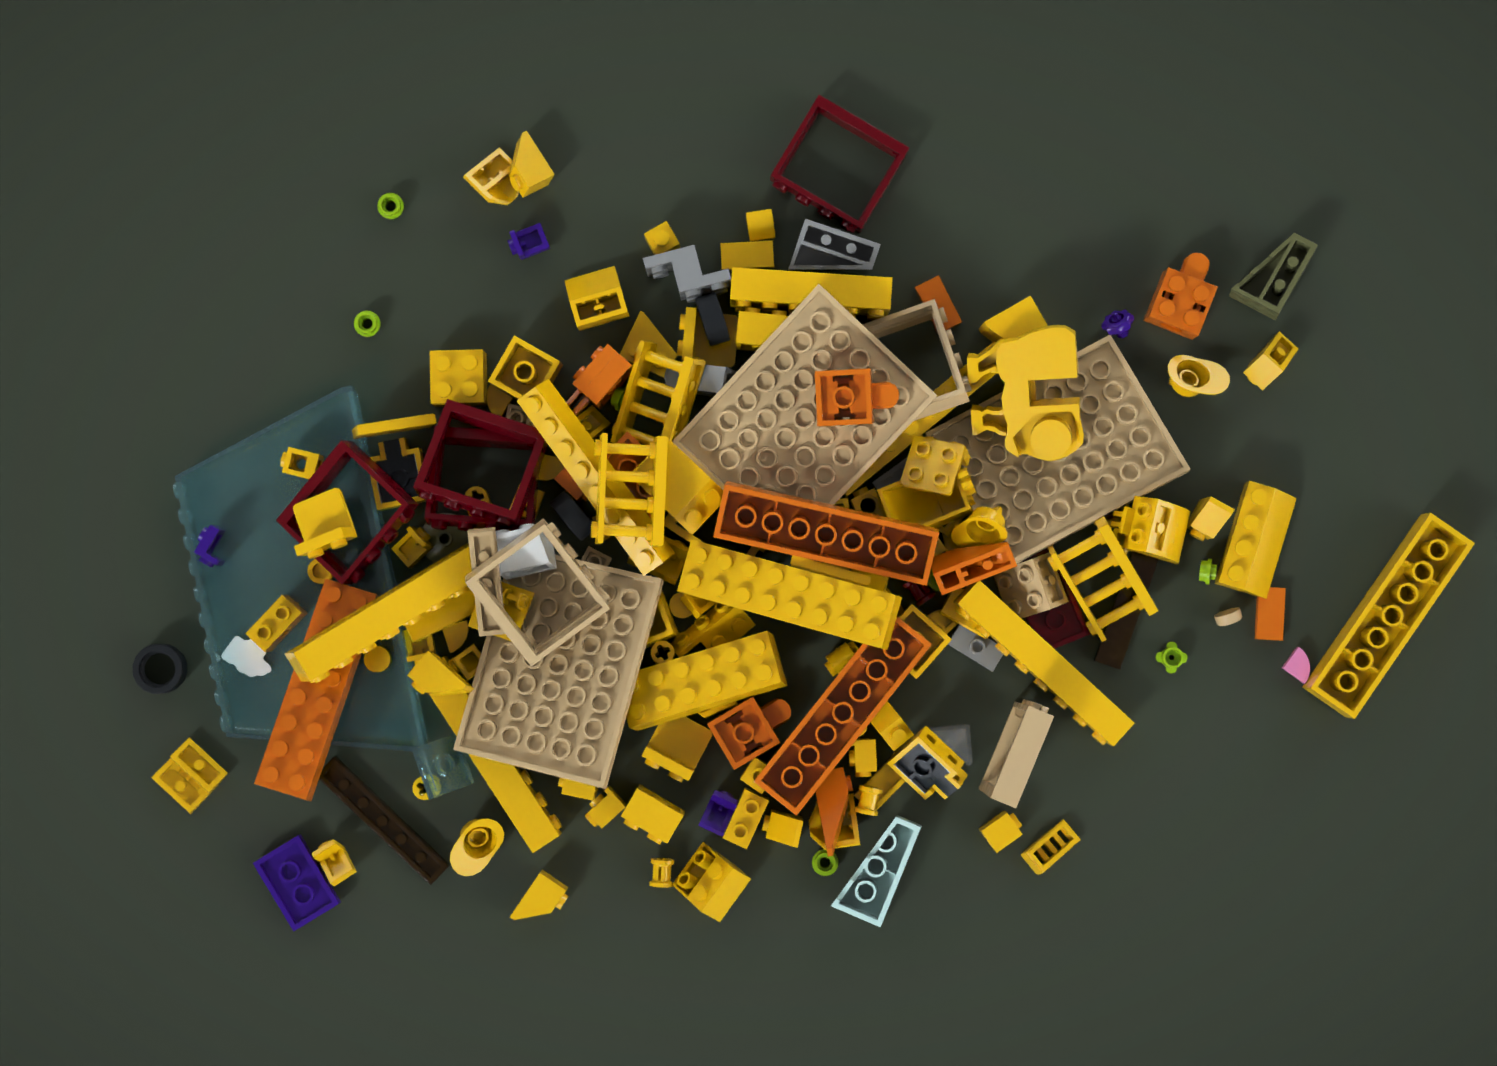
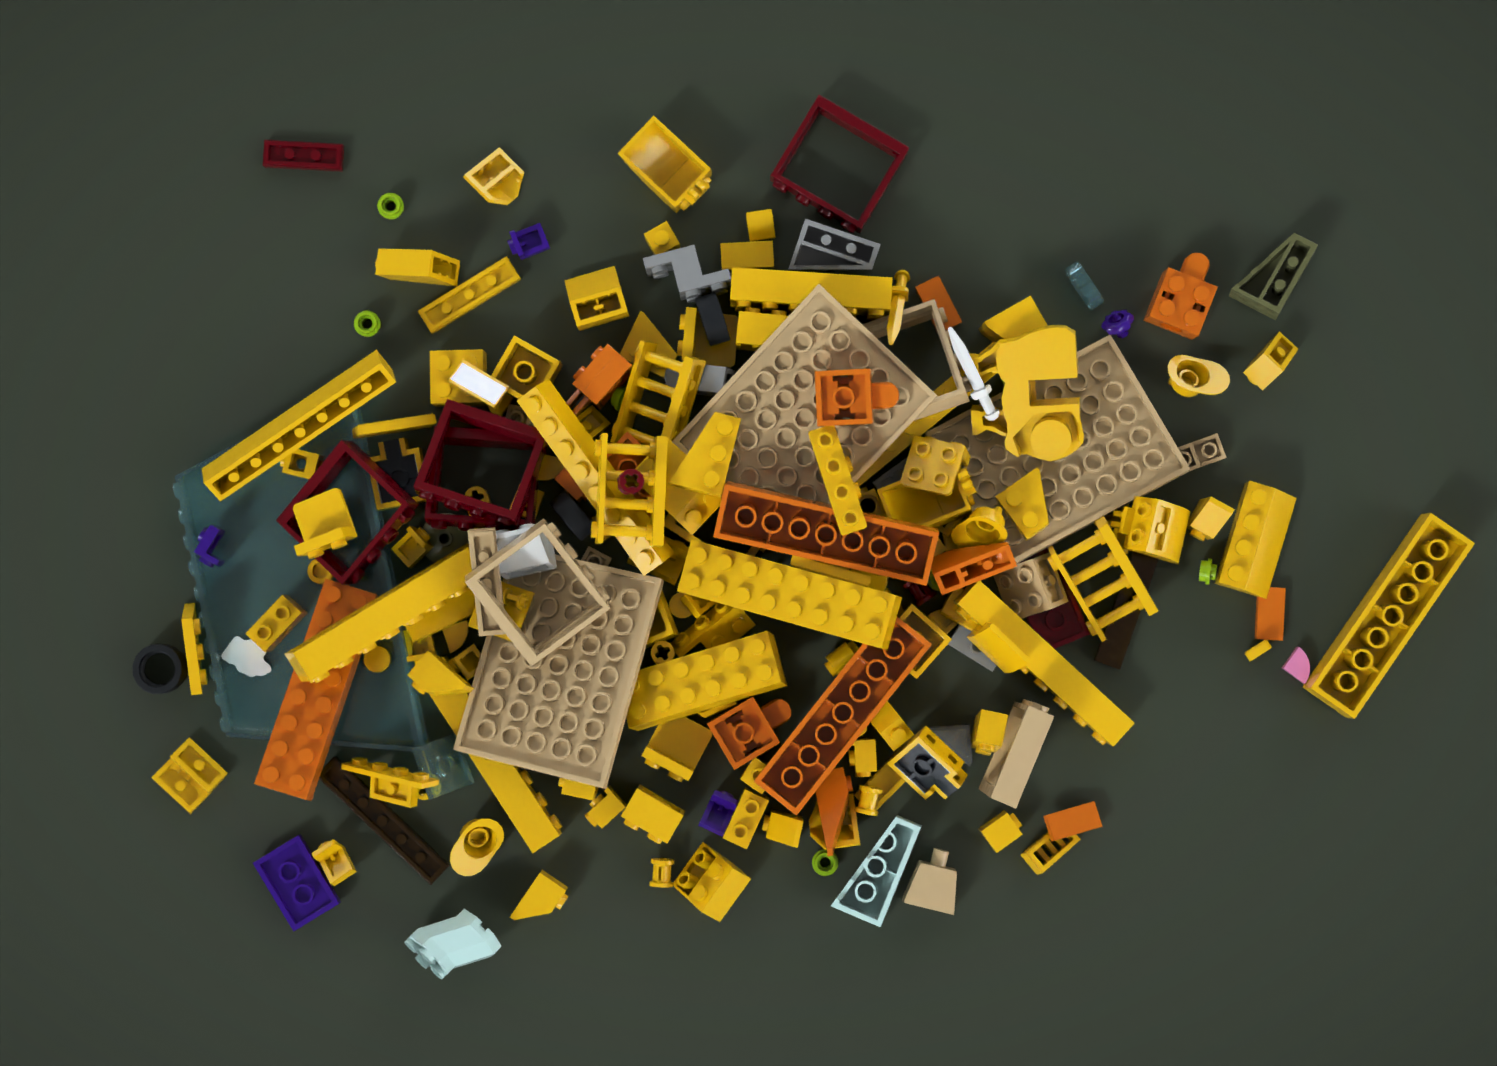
yellow slope [509,131,555,198] -> none
lime plate [1155,642,1188,673] -> none
tan tile [1214,607,1243,626] -> none
none -> yellow wing [181,603,208,695]
none -> yellow brick [202,349,396,502]
none -> dark red tile [263,140,344,172]
none -> yellow bracket [341,757,439,808]
none -> yellow slope [375,248,460,286]
none -> light aqua brick [404,909,501,980]
none -> yellow tile [418,256,521,334]
none -> slope [448,360,509,410]
none -> yellow piece [617,115,712,213]
none -> dark red bush [617,469,644,495]
none -> yellow wing [668,412,741,498]
none -> yellow bracket [808,426,867,536]
none -> yellow sword [887,270,910,345]
none -> tan torso [902,848,957,915]
none -> white sword [948,327,999,421]
none -> yellow slope [967,622,1031,673]
none -> yellow brick [969,709,1008,755]
none -> yellow wing [995,467,1049,541]
none -> orange tile [1043,801,1103,842]
none -> clear light blue beam [1065,261,1104,310]
none -> tan slope [1178,433,1227,471]
none -> yellow tile [1245,640,1272,662]

